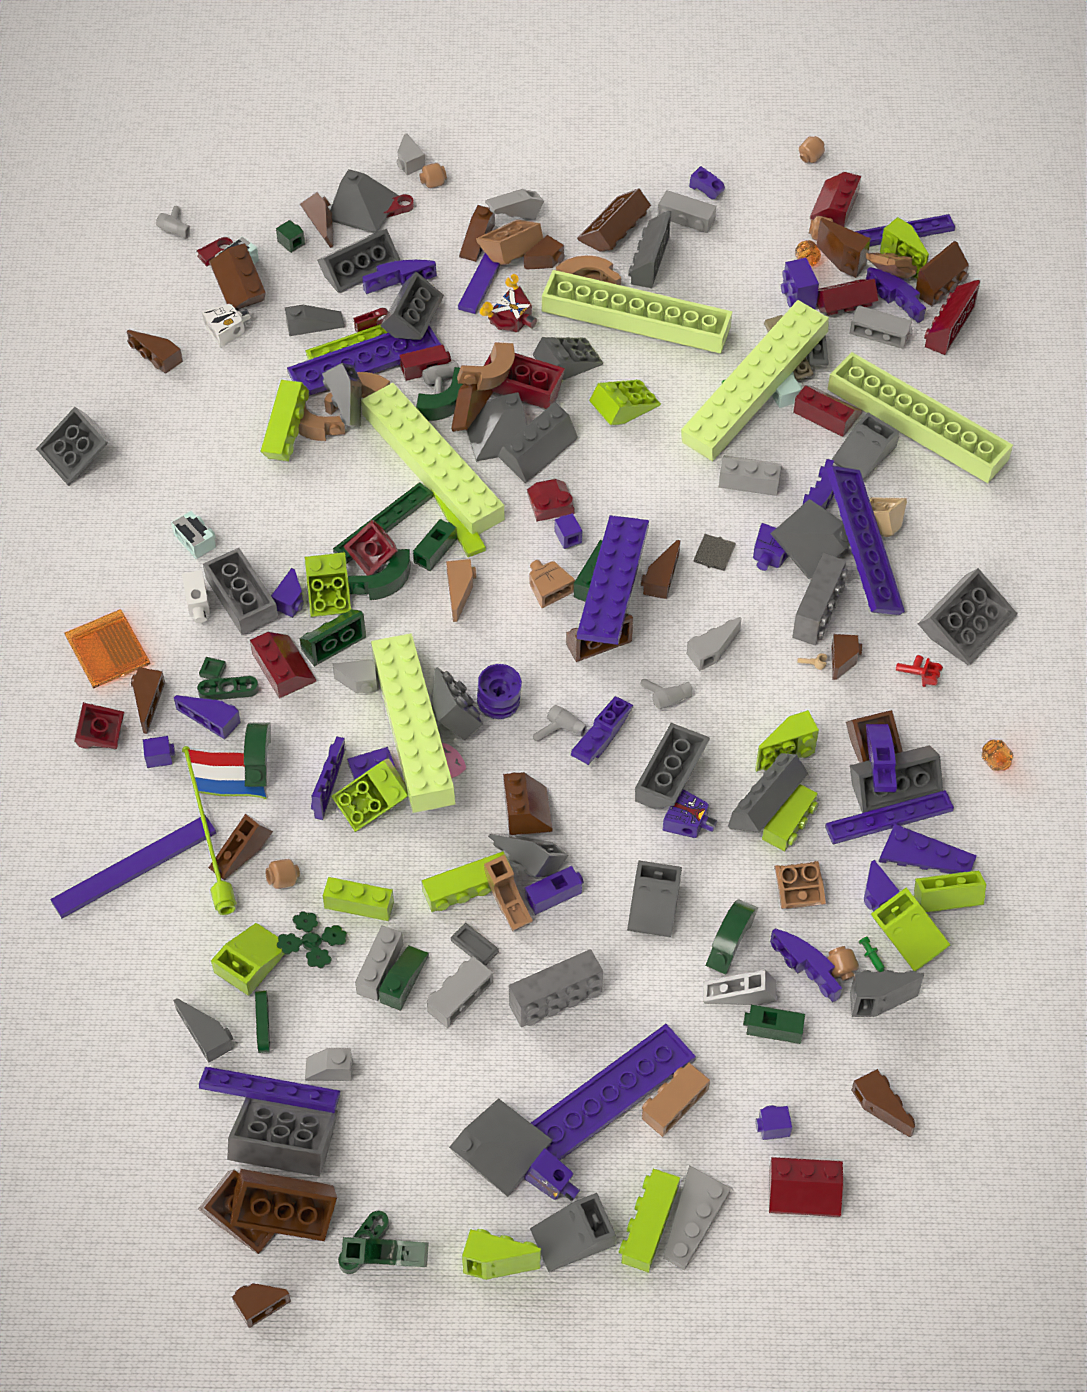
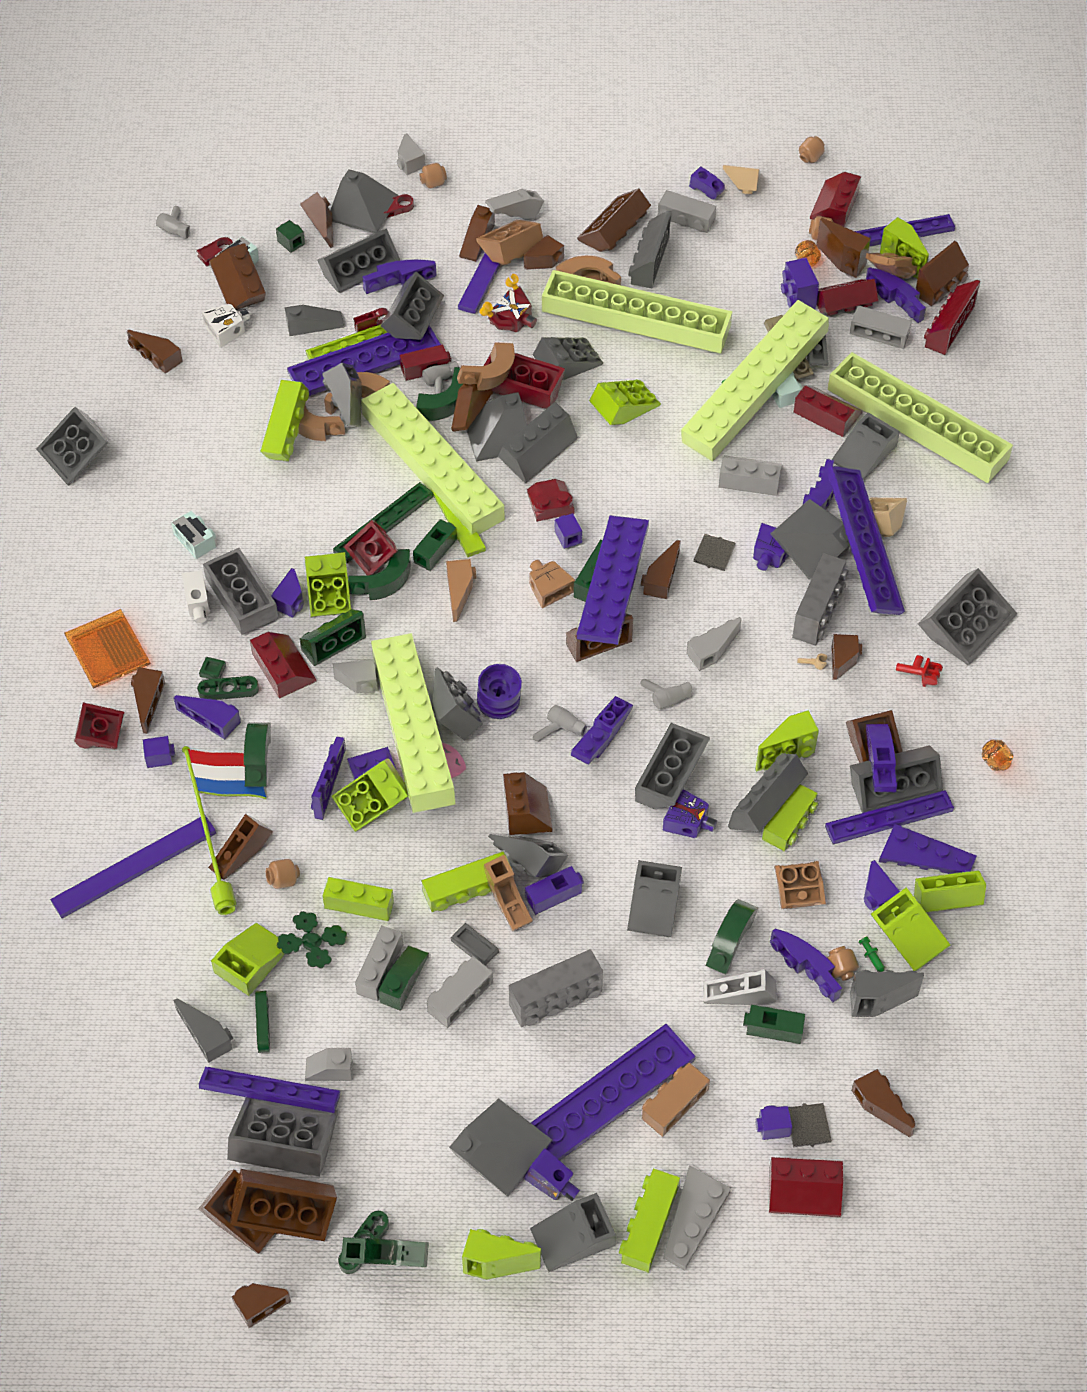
none -> tan slope [723,165,760,194]
none -> clear smoke piece [788,1103,832,1147]

